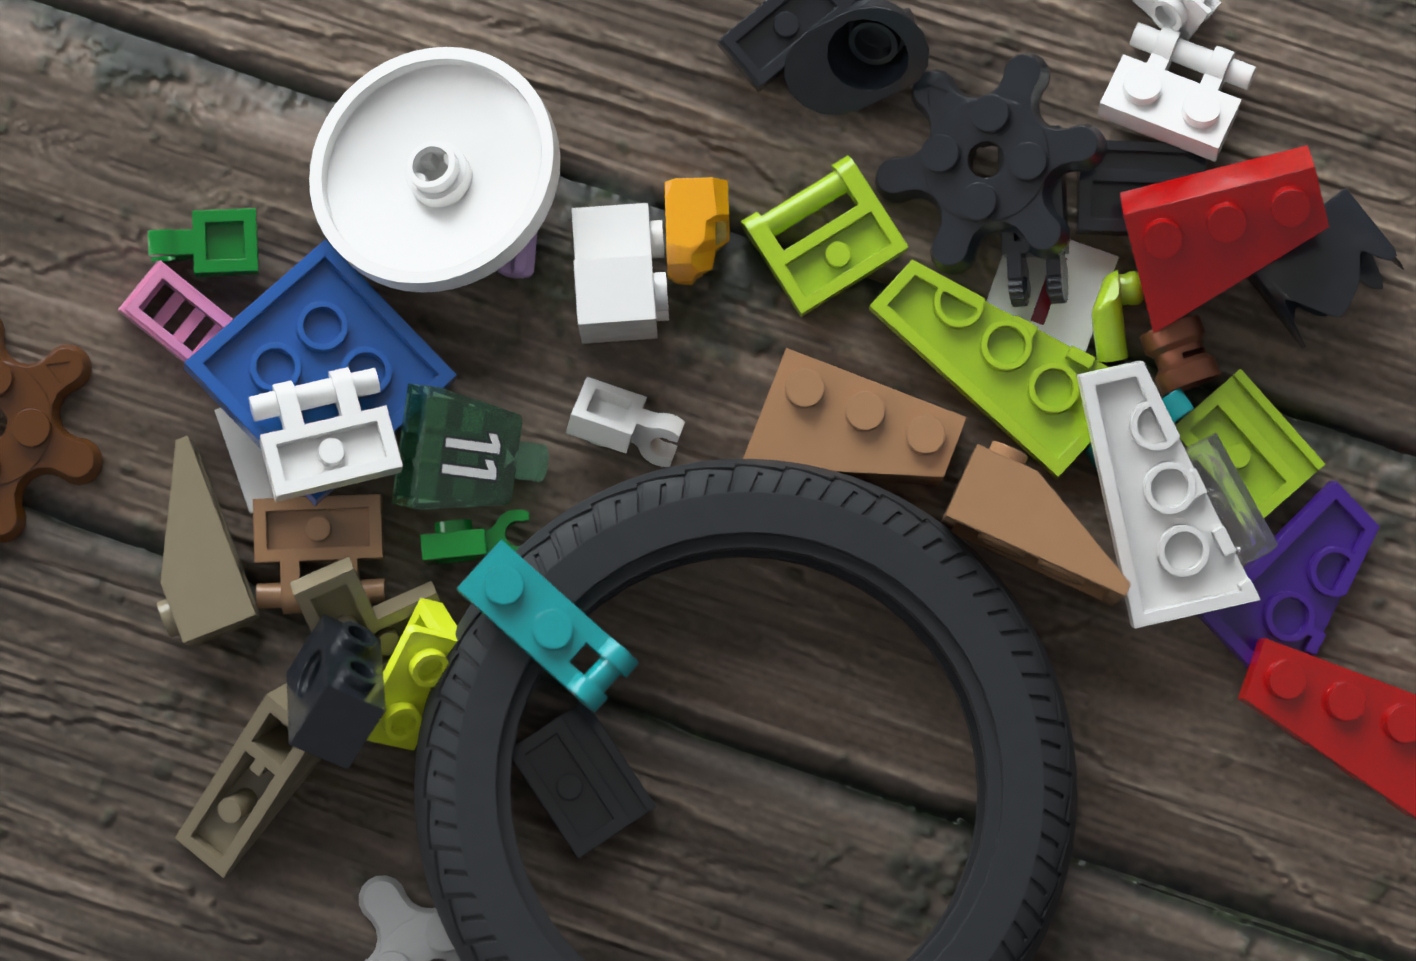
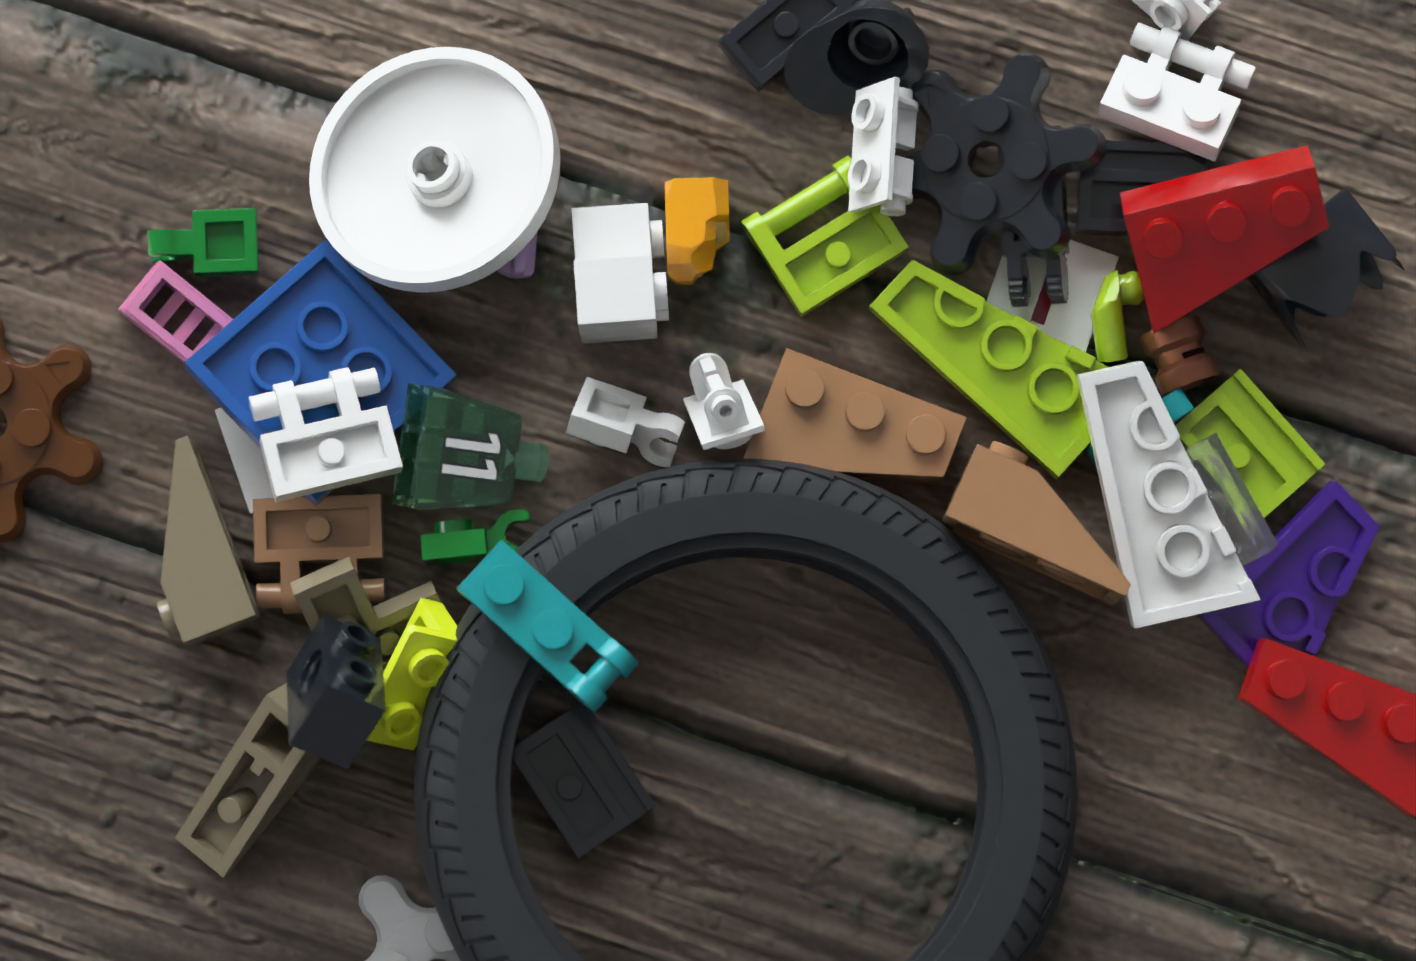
none -> white hinge [683,353,766,450]
none -> white hinge [848,77,919,216]

